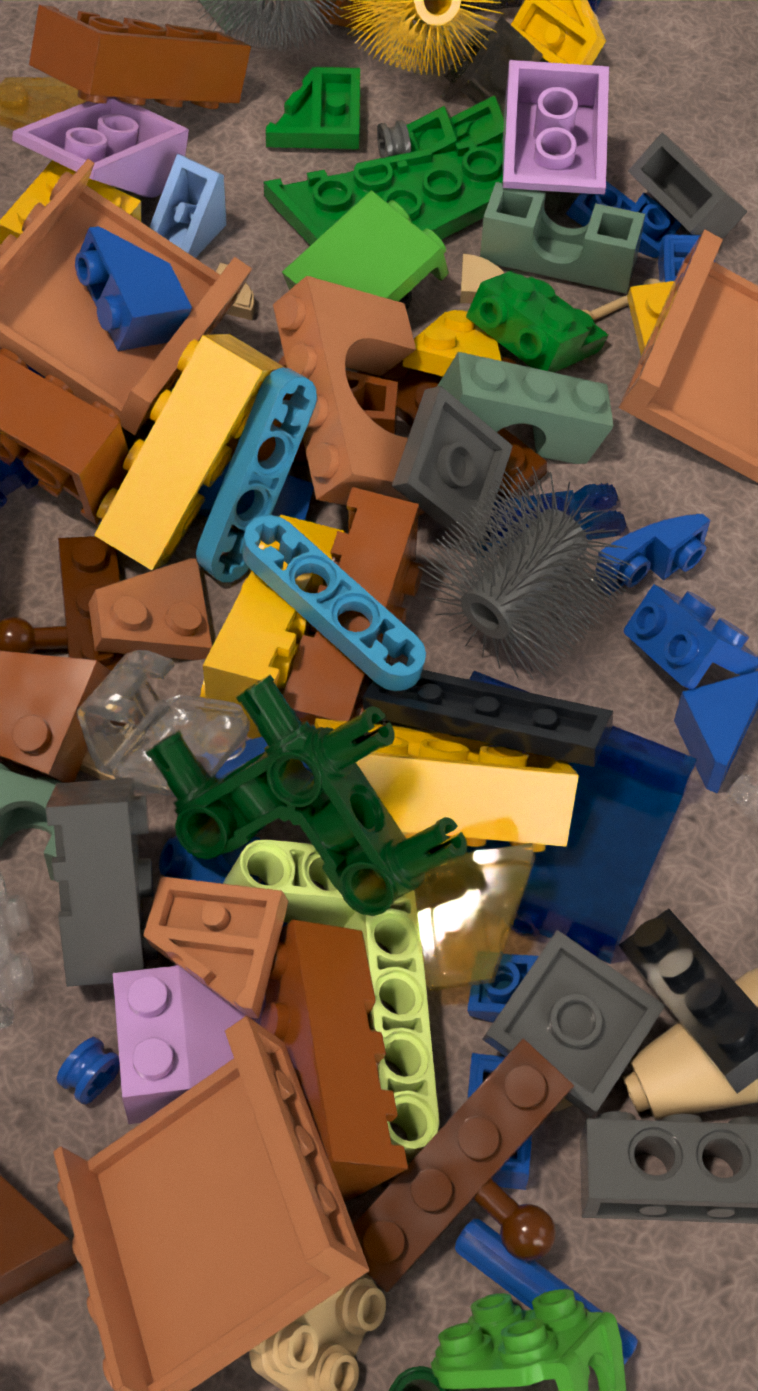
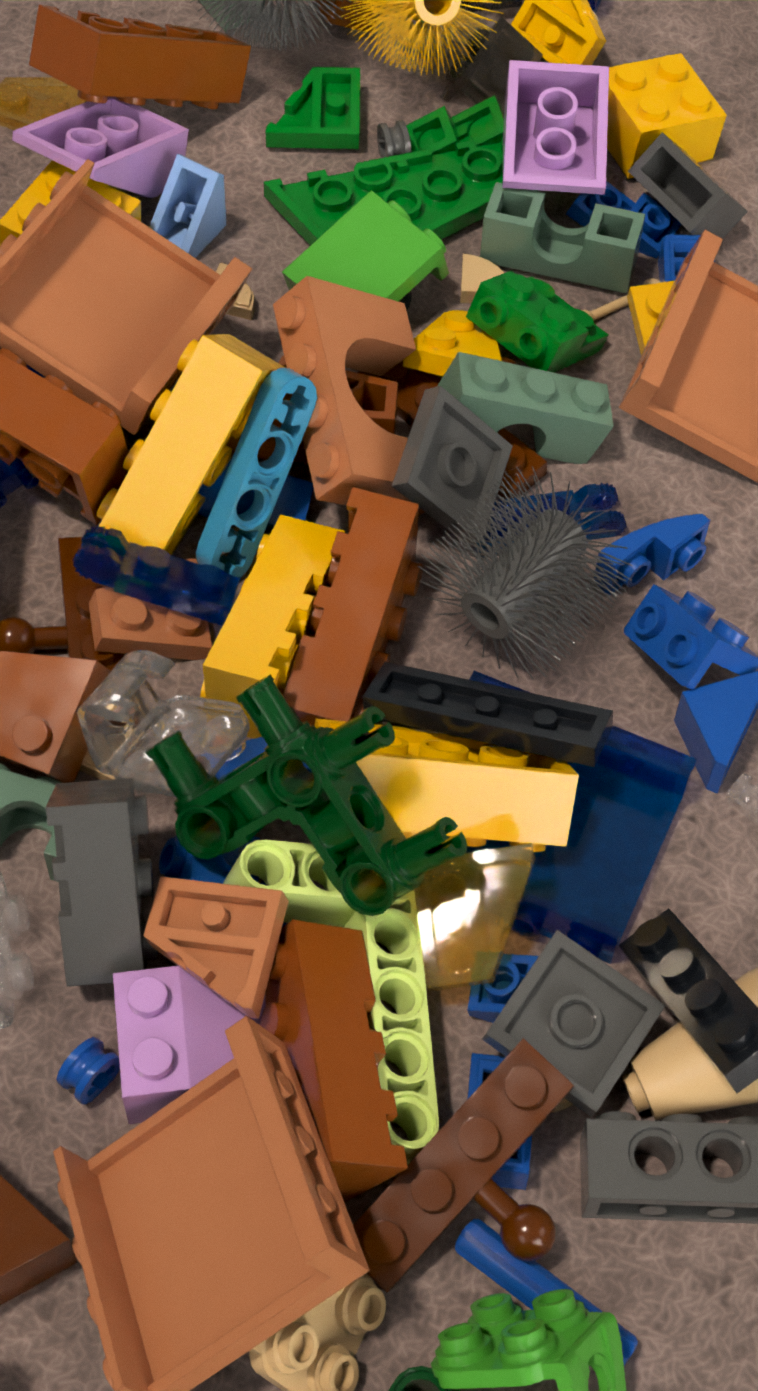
blue slope [75,226,192,351] -> none
dark azure beam [242,515,426,691] -> none
none -> clear blue hinge [73,525,240,626]
none -> yellow brick [607,53,727,179]

